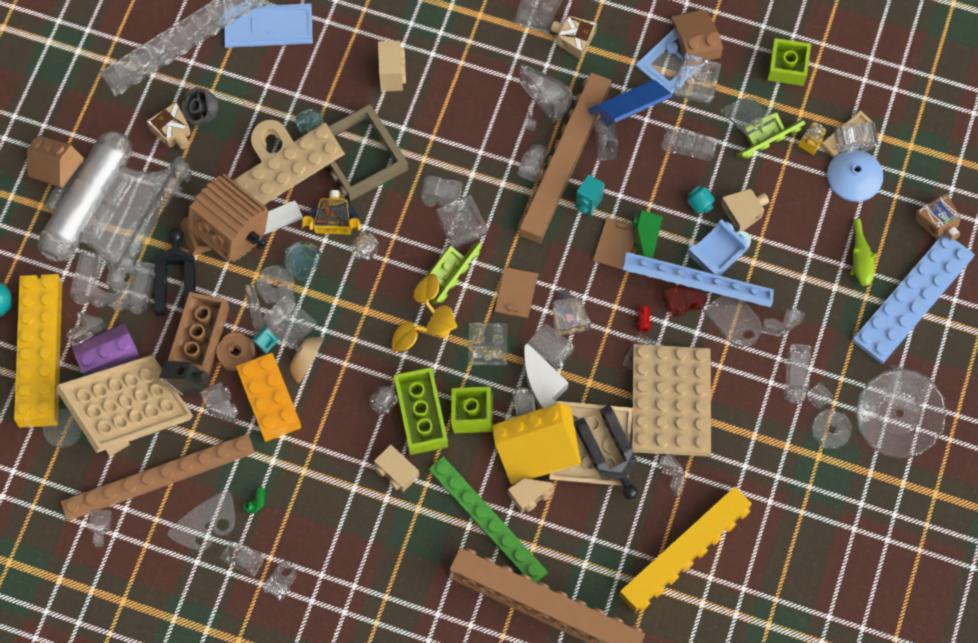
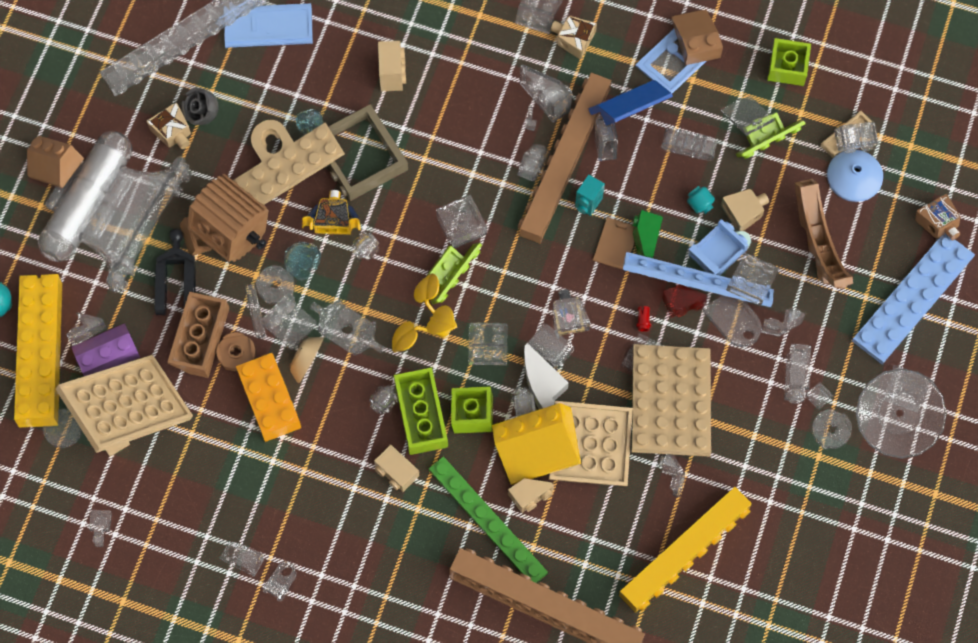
medium nougat plate [61,434,255,521] -> none
clear arch [69,252,156,314] -> none
pearl dark grey torso [159,361,209,396] -> none
clear piece [167,491,235,551] -> none
clear slope [200,382,239,423] -> none
green arm [243,487,266,514] -> none
teal tile [252,326,279,354] -> none
white tile [263,201,303,235] -> none
clear brick [421,176,463,210] -> none
medium nougat container [495,267,539,319] -> none
black piece [574,405,638,500] -> none
clear brick [673,53,721,104] -> none
clear leg [798,123,826,155] -> none
lime piece [850,219,877,286] -> none
none -> clear plate [310,299,385,356]
none -> clear plate [726,253,780,306]
none -> medium nougat arch [795,179,853,289]

